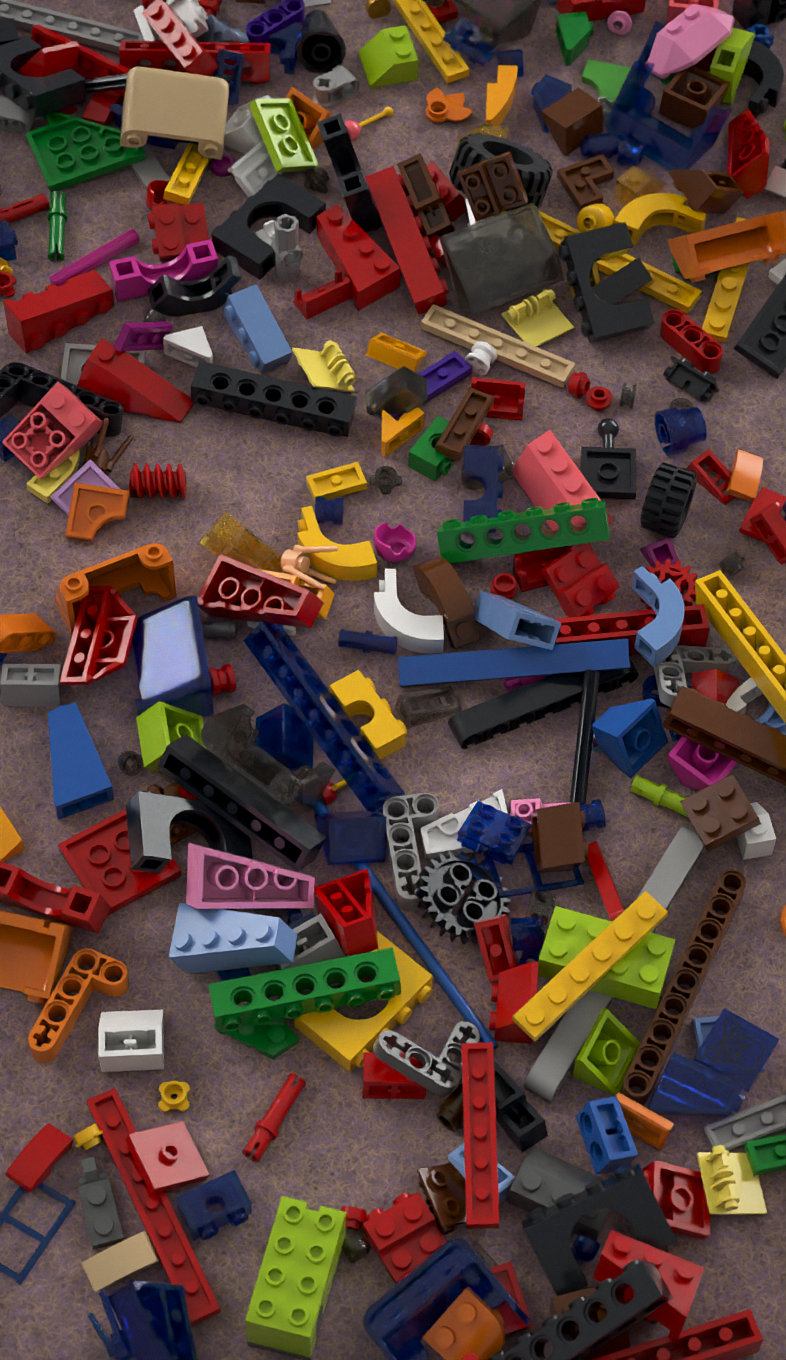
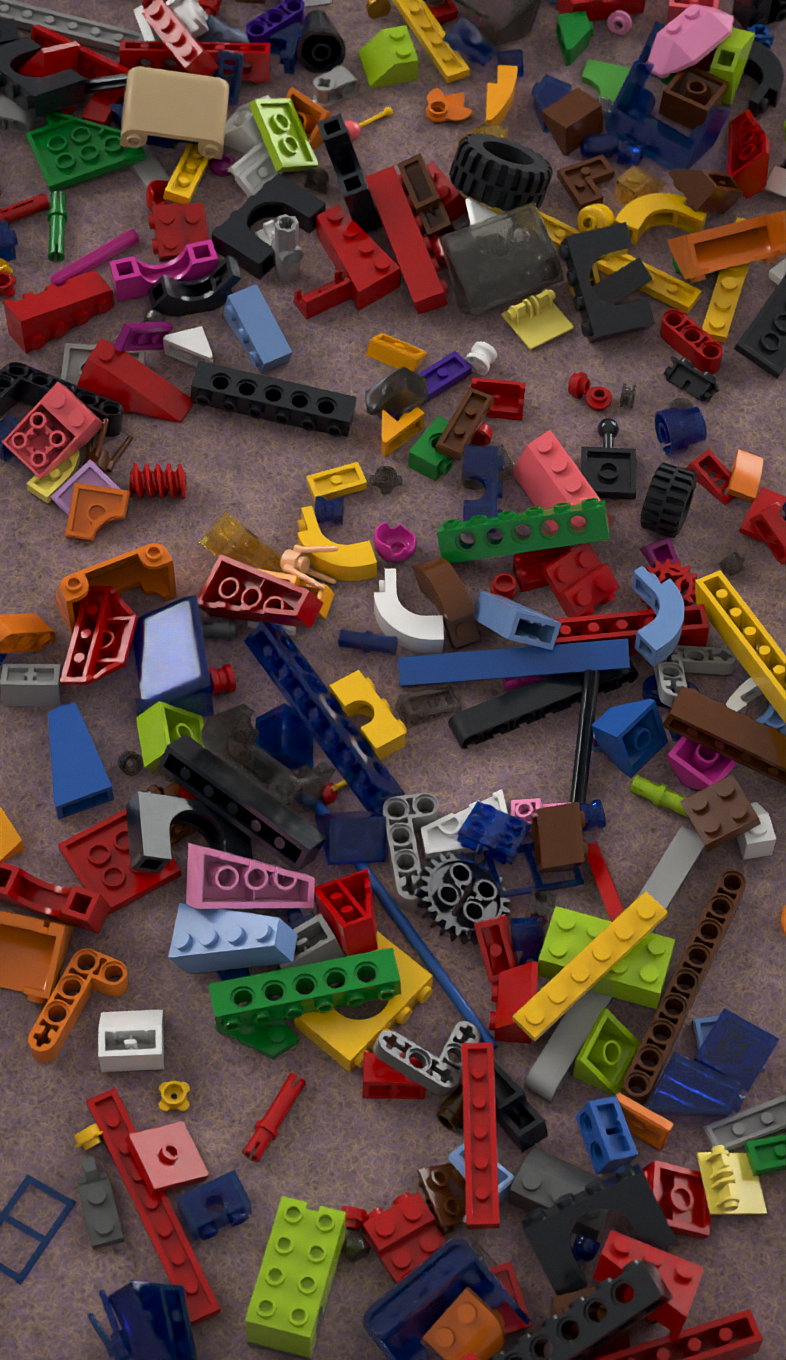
red slope [5,1123,73,1193] -> none
tan slope [82,1232,159,1293] -> none
light yellow hinge [292,340,356,393] -> none
tan plate [421,304,575,388] -> none
reddish brown slope [458,152,528,222] -> none
red slope [692,669,740,704] -> none

